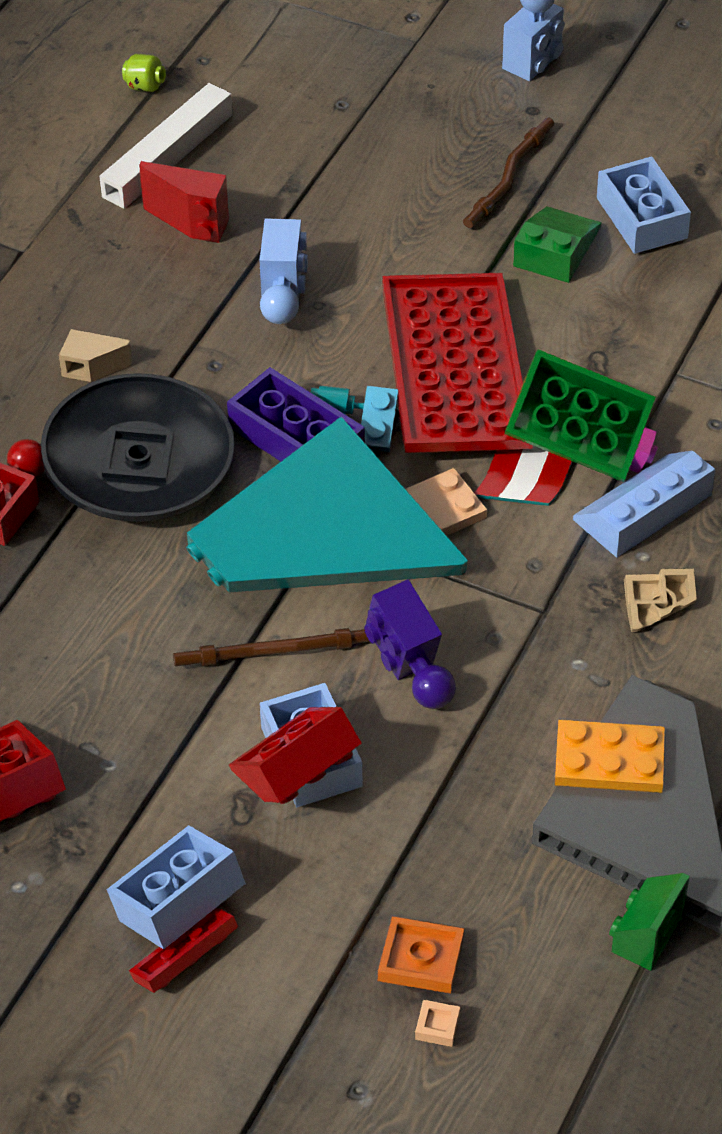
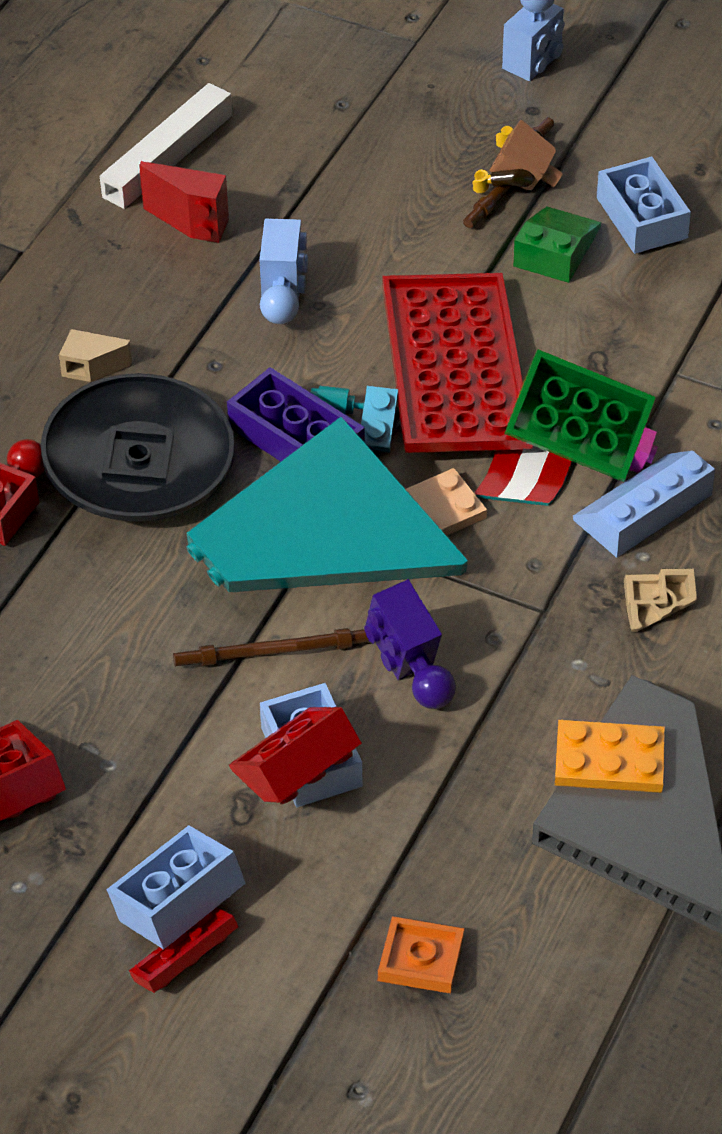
lime head [122,54,166,92] -> none
light nougat plate [415,1000,460,1047] -> none
green slope [609,873,690,971] -> none
none -> nougat torso [472,120,563,193]

